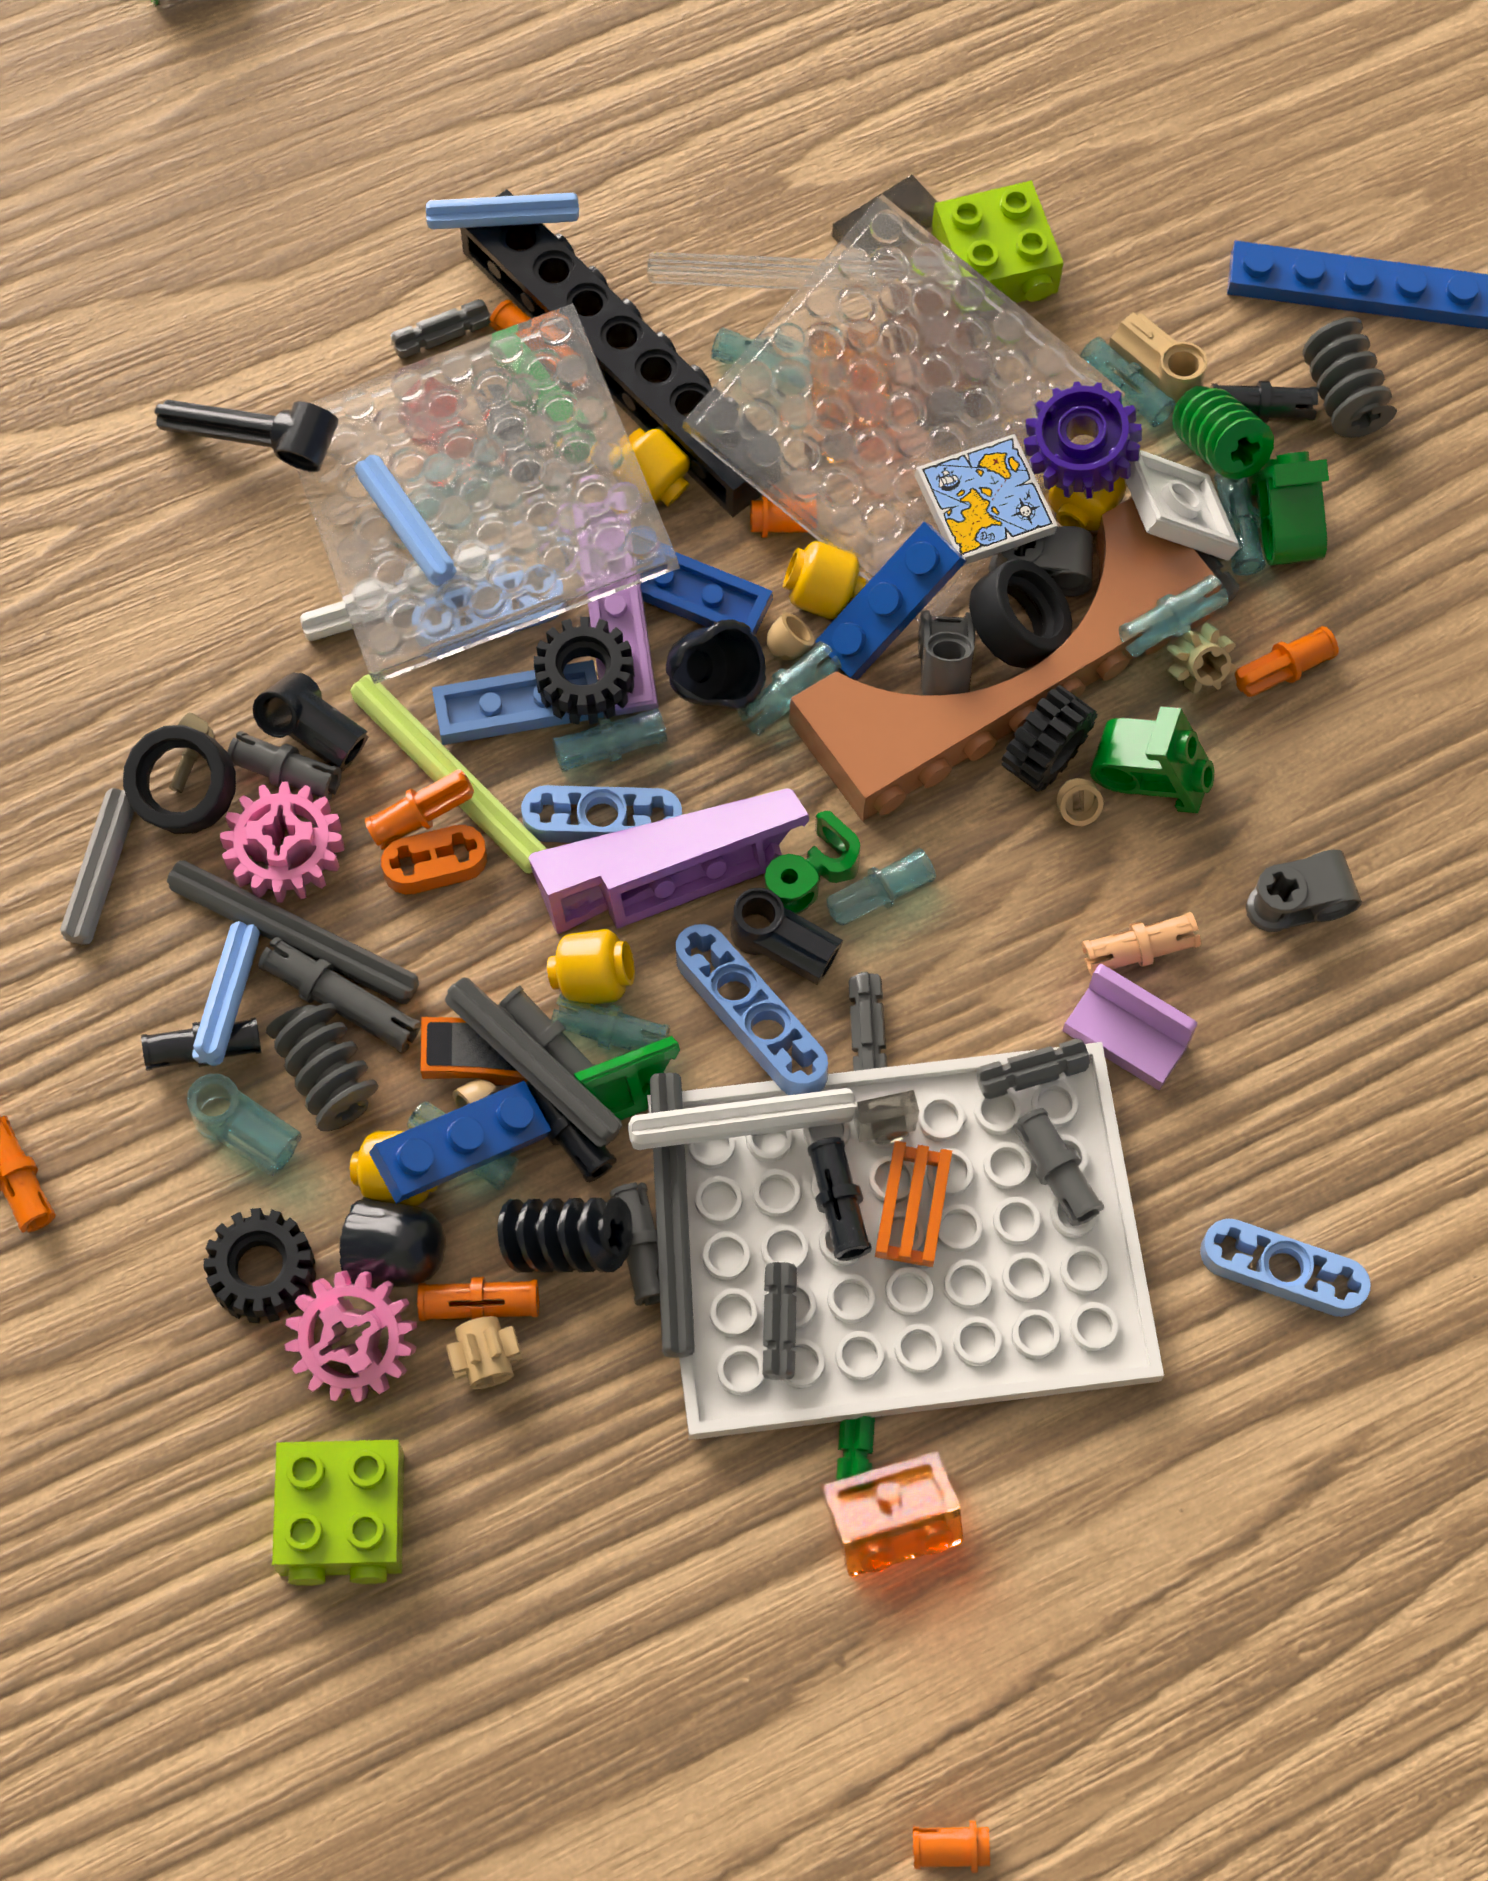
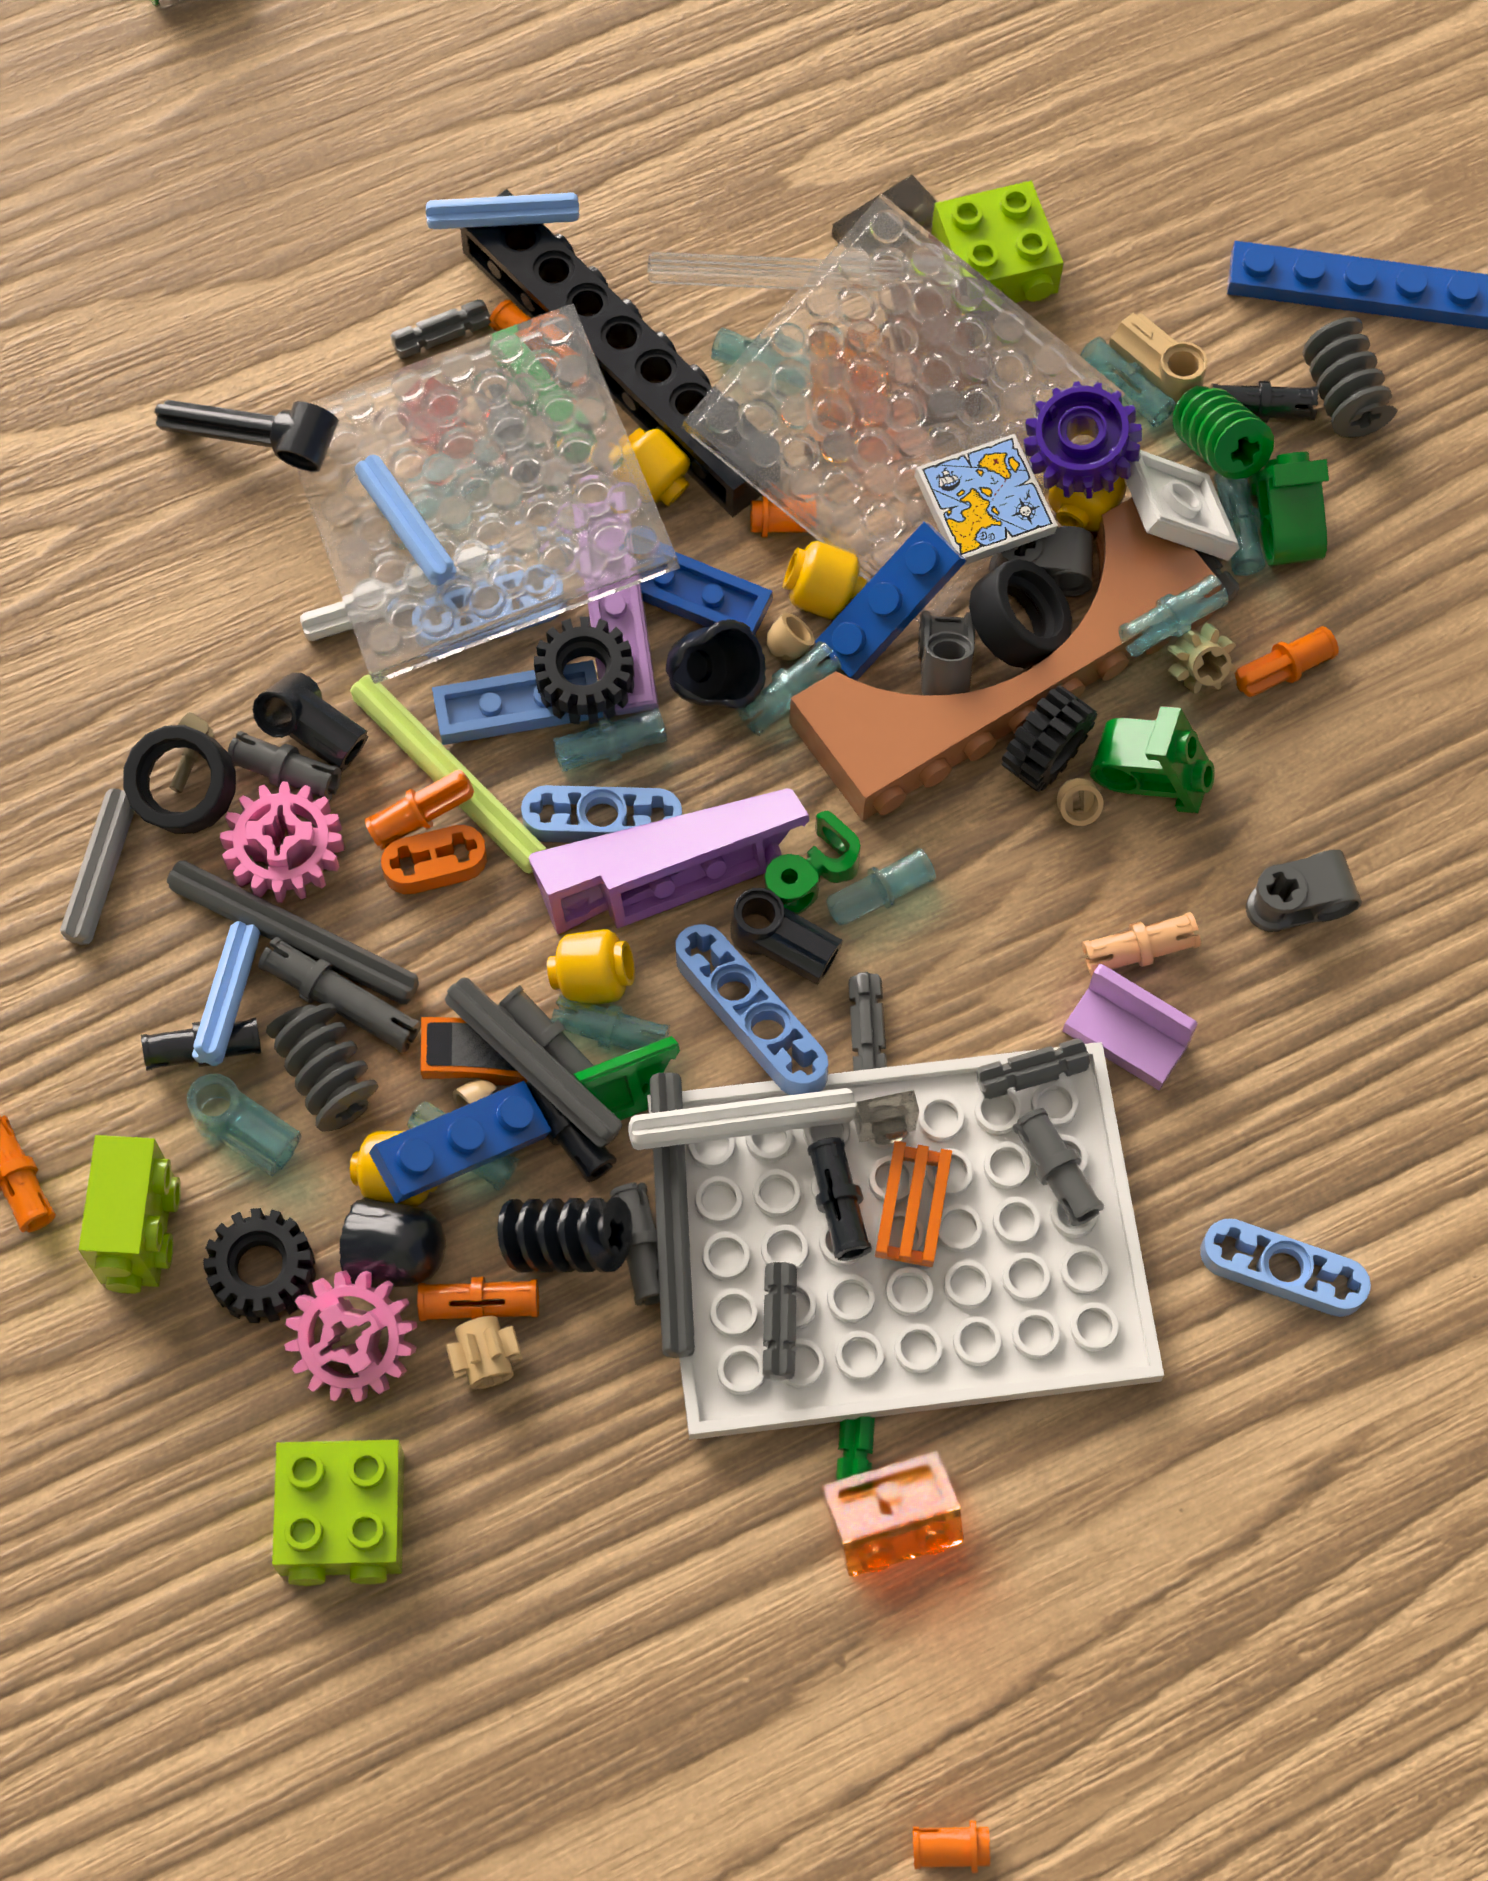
none -> lime brick [78,1135,181,1294]

